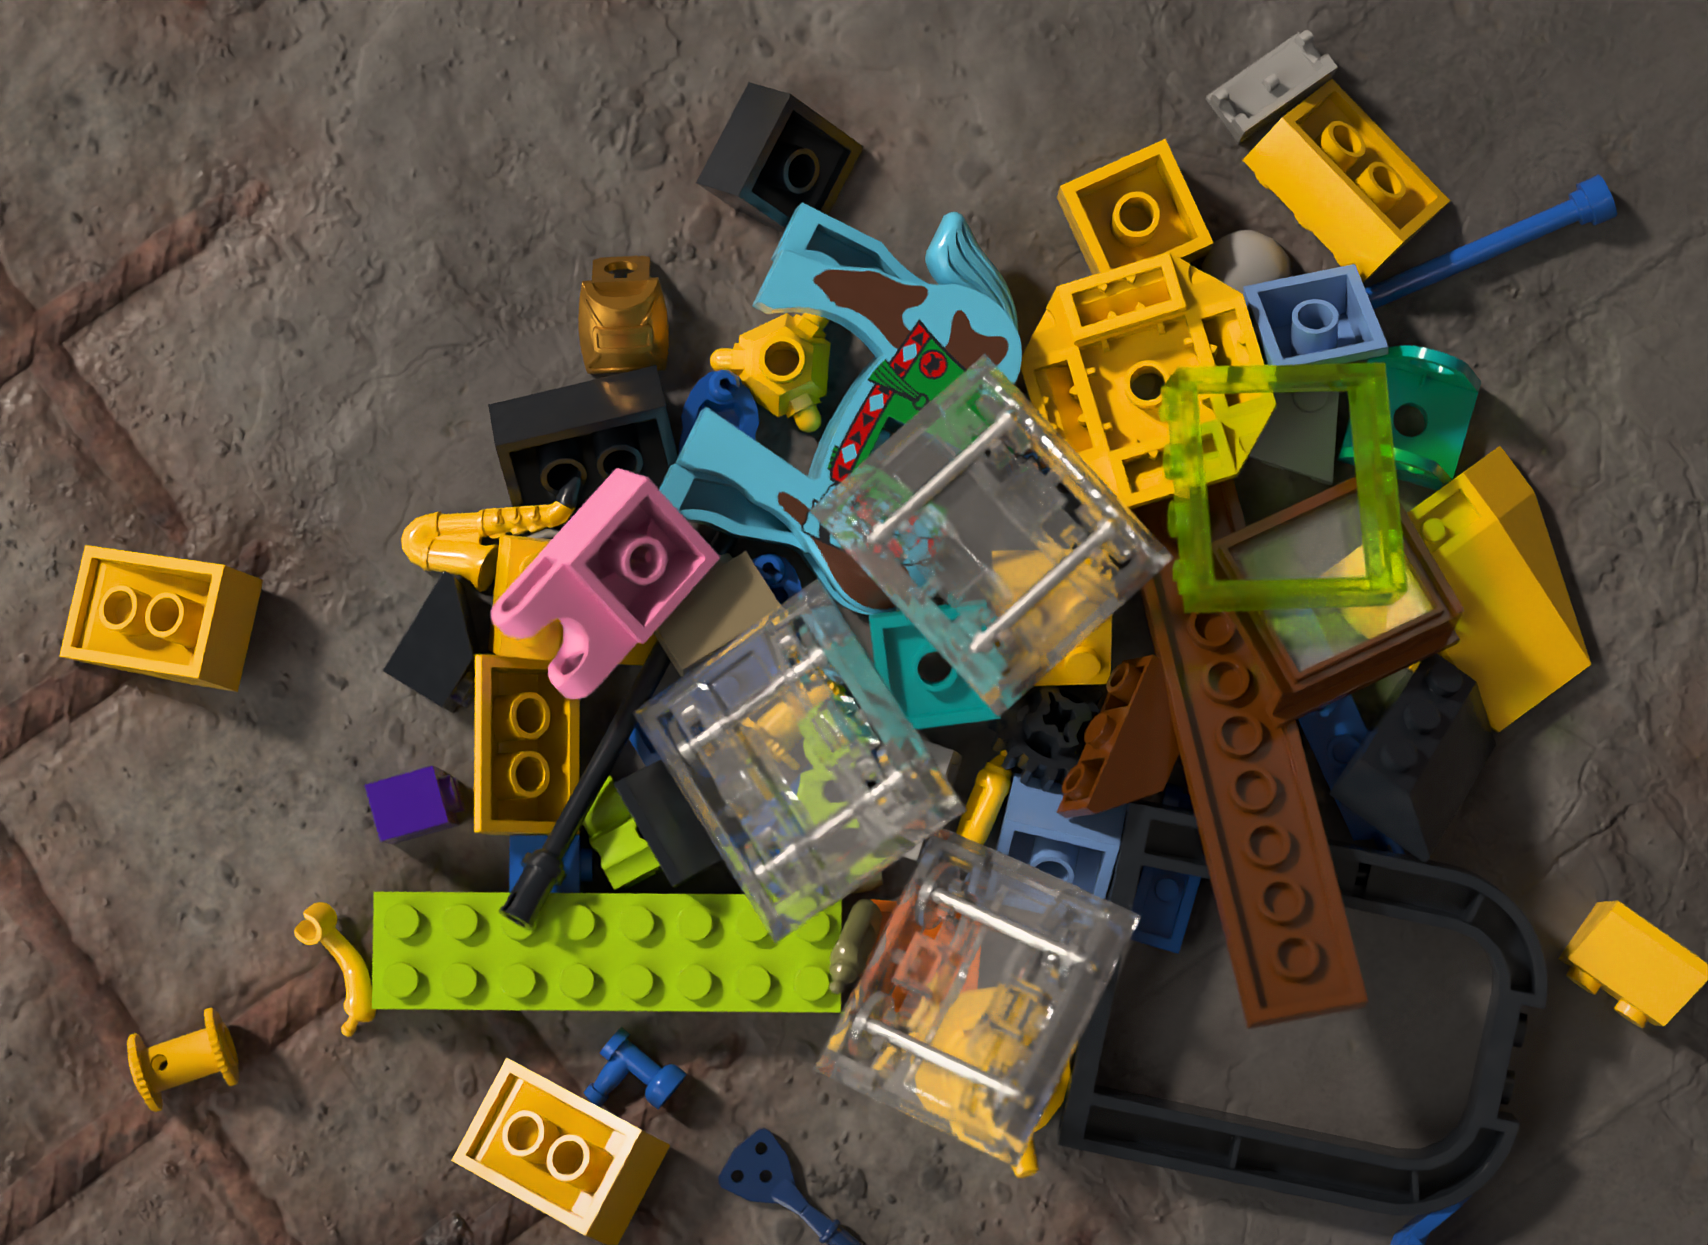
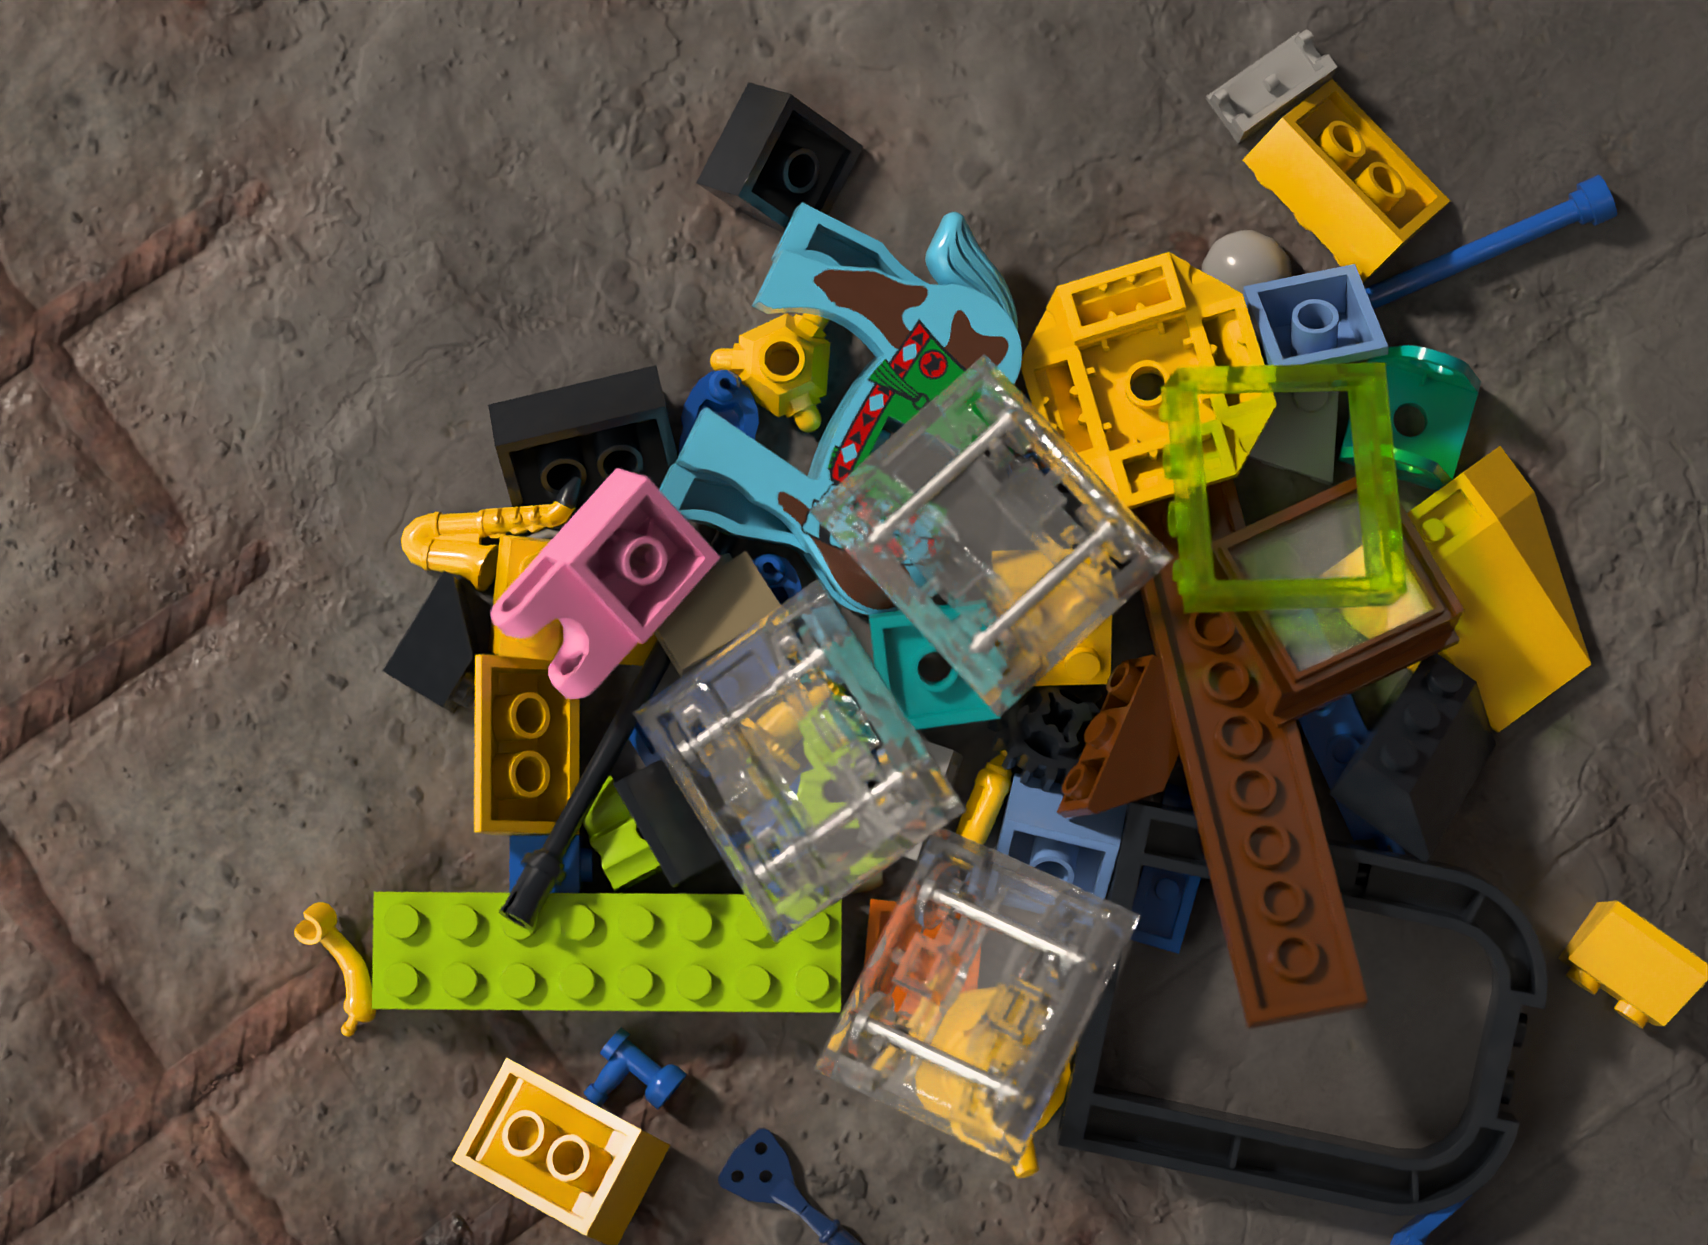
yellow slope [59,545,263,692] -> none
yellow hose [127,1007,239,1112] -> none
dark purple brick [365,765,465,844] -> none
pearl gold piece [578,256,669,374] -> none
olive piece [829,899,883,994] -> none
yellow brick [1057,139,1214,275] -> none

